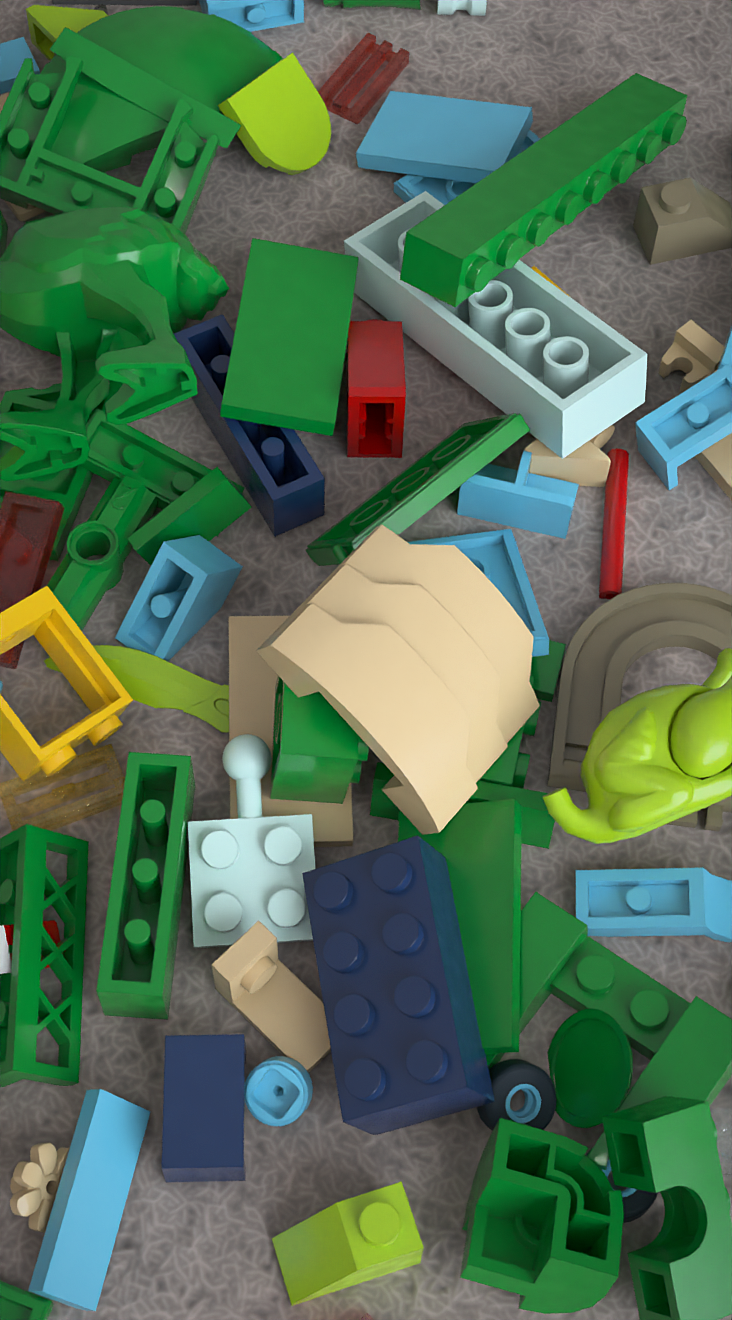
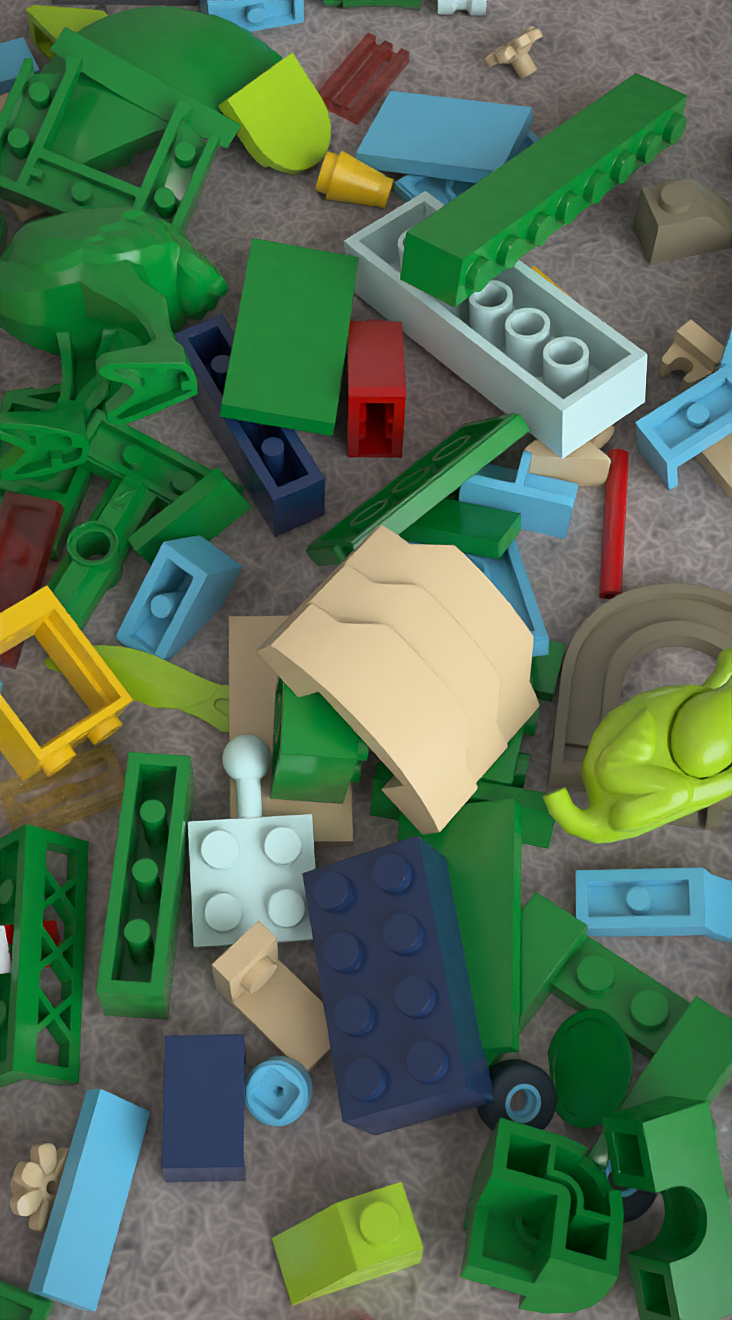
none -> yellow cone [315,150,394,209]
none -> green tile [398,498,521,560]
none -> tan plant [483,26,543,80]

